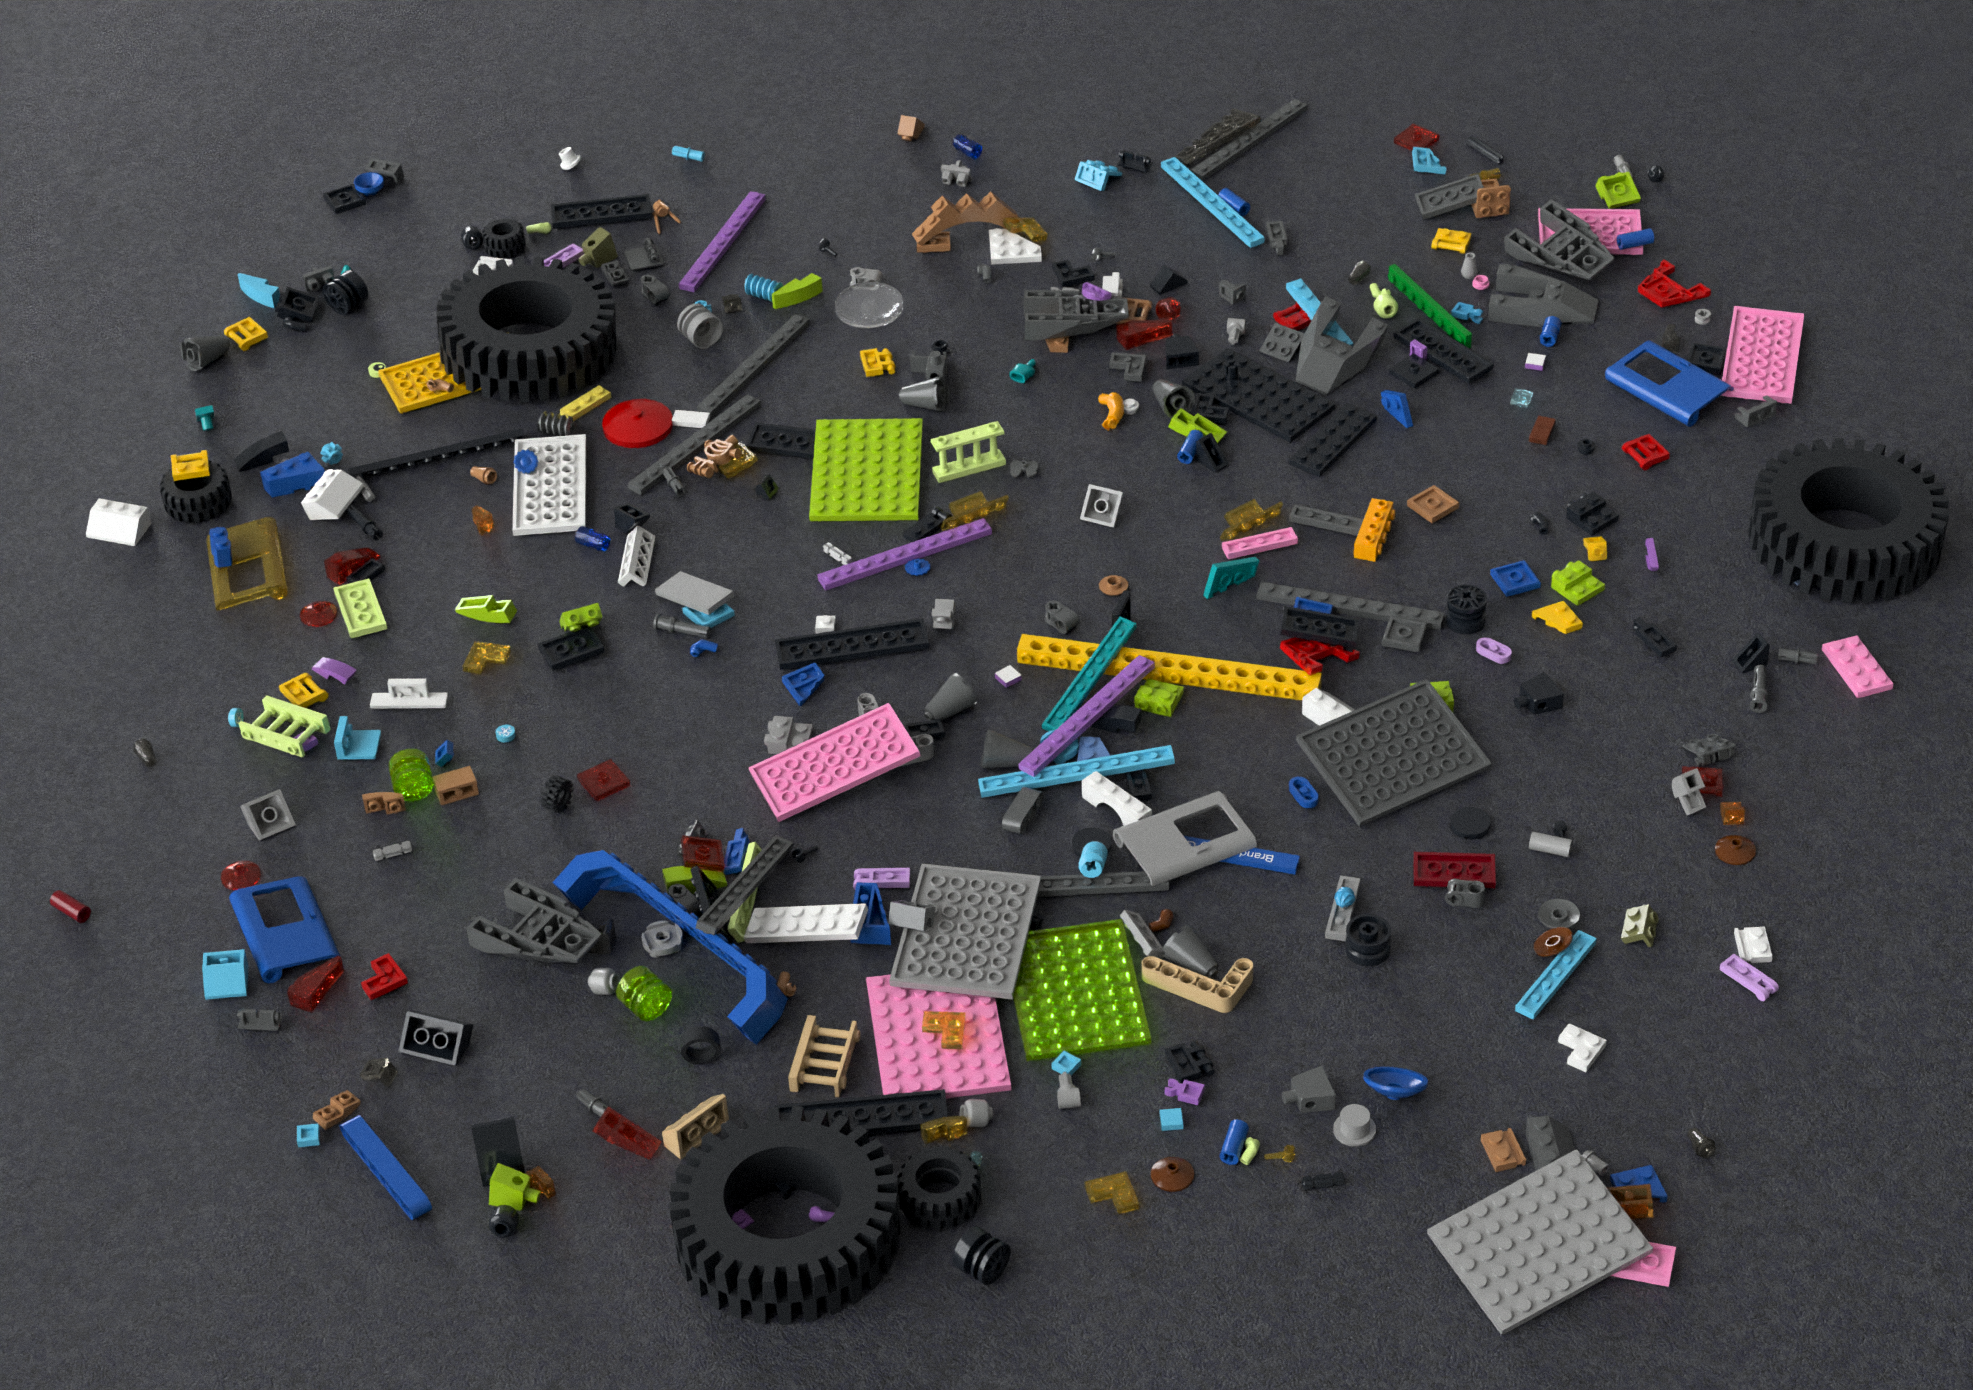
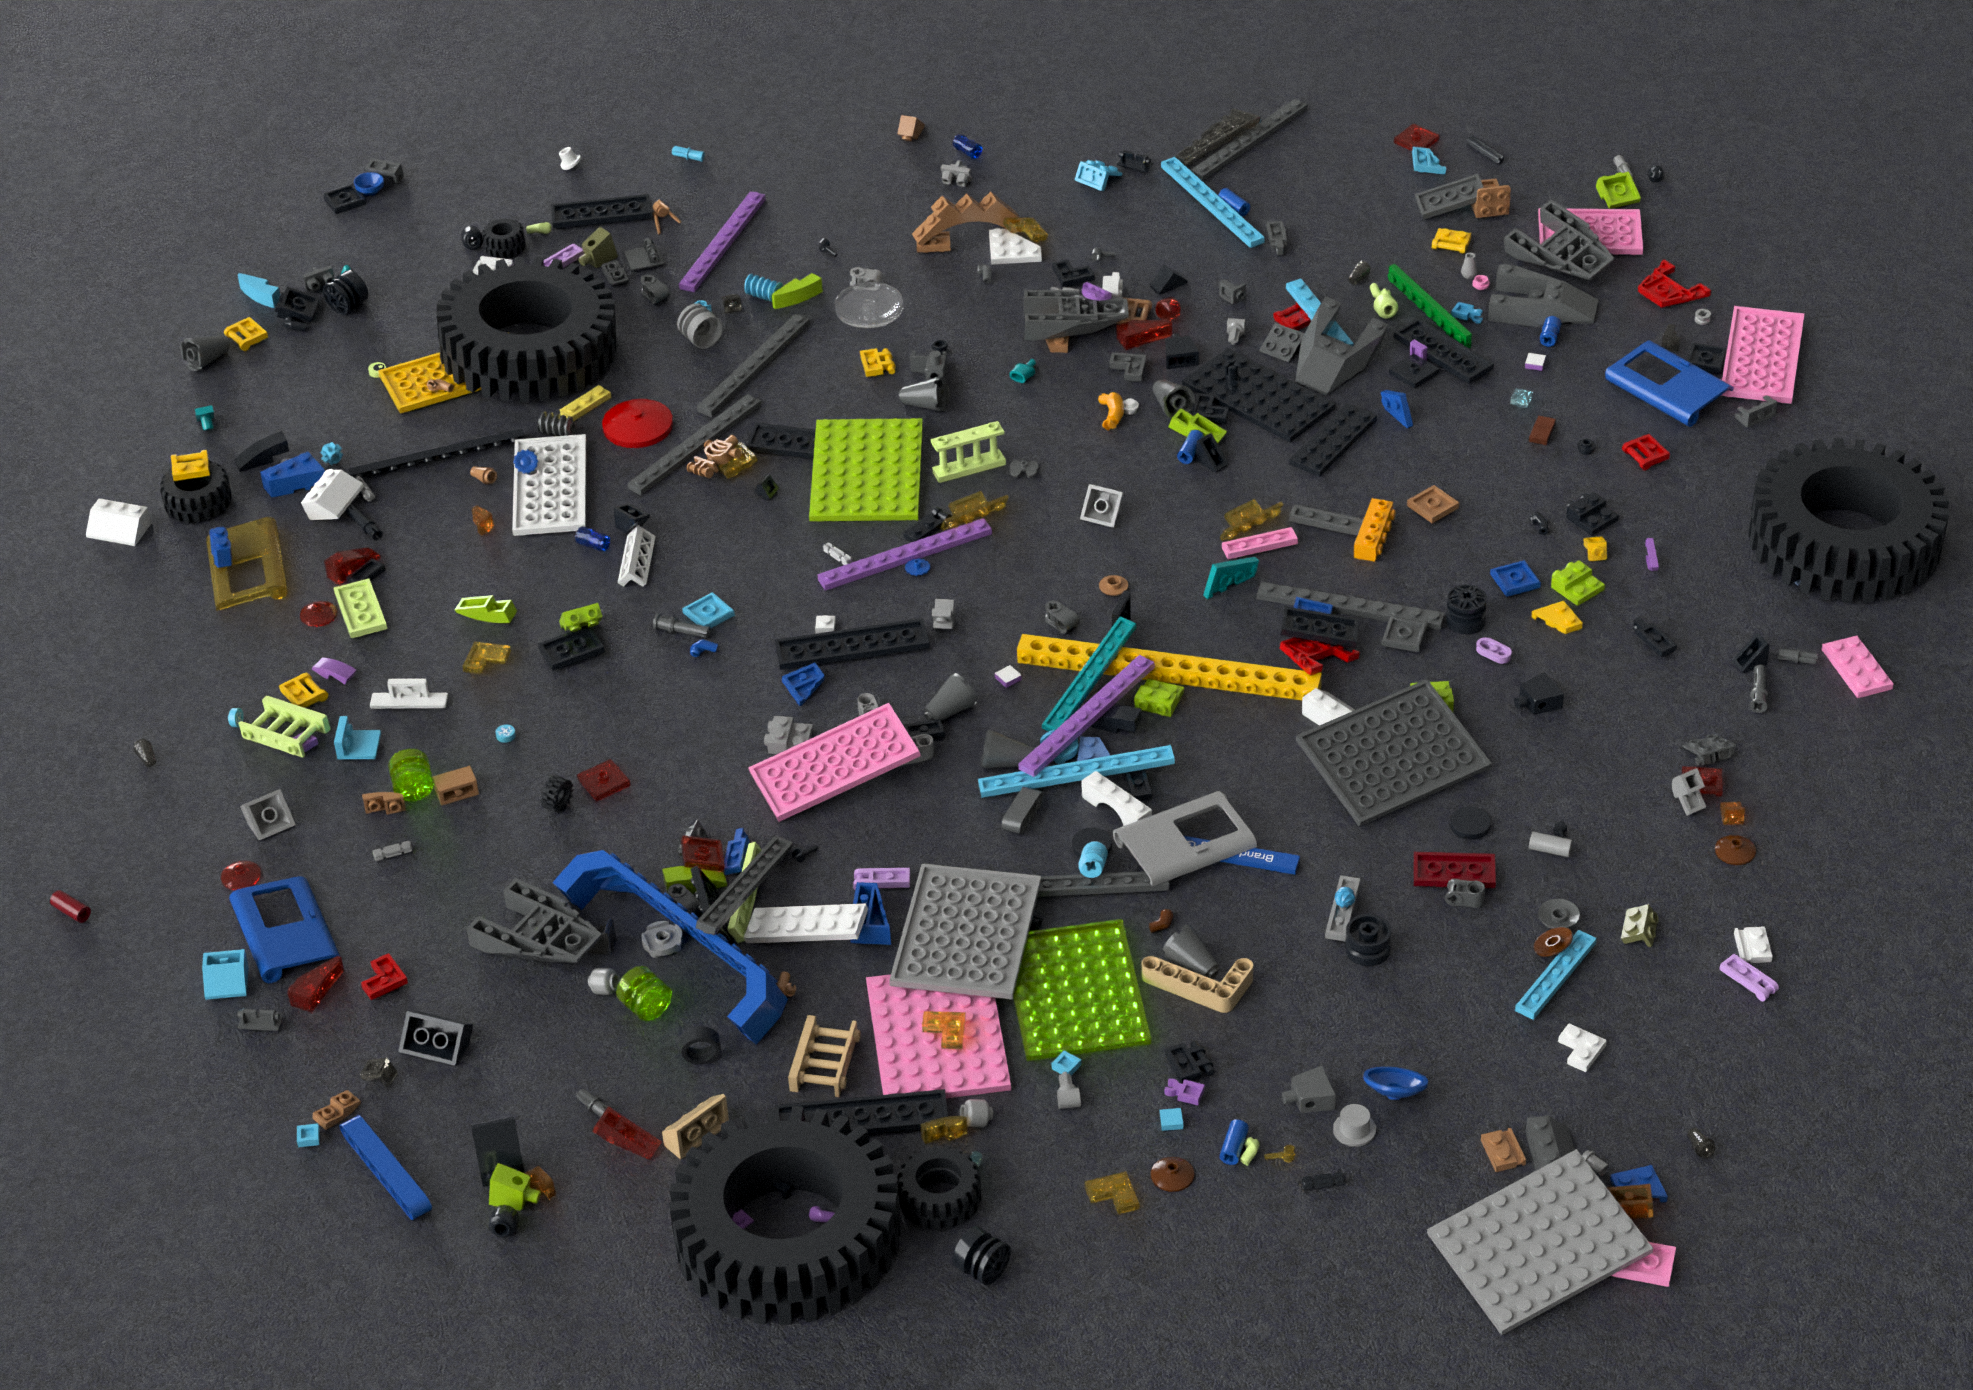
blue plate [435,740,454,767] -> none
light grey tile [655,571,734,615] -> none
dark grey axle [663,467,687,497] -> none
white tile [672,410,710,428] -> none
hinge [888,900,936,931] -> none
light grey plate [1120,910,1165,959] -> none
blue plate [1289,777,1318,808] -> none
clear yellow axle [1469,168,1501,180] -> none
blue piece [1617,228,1654,250] -> none

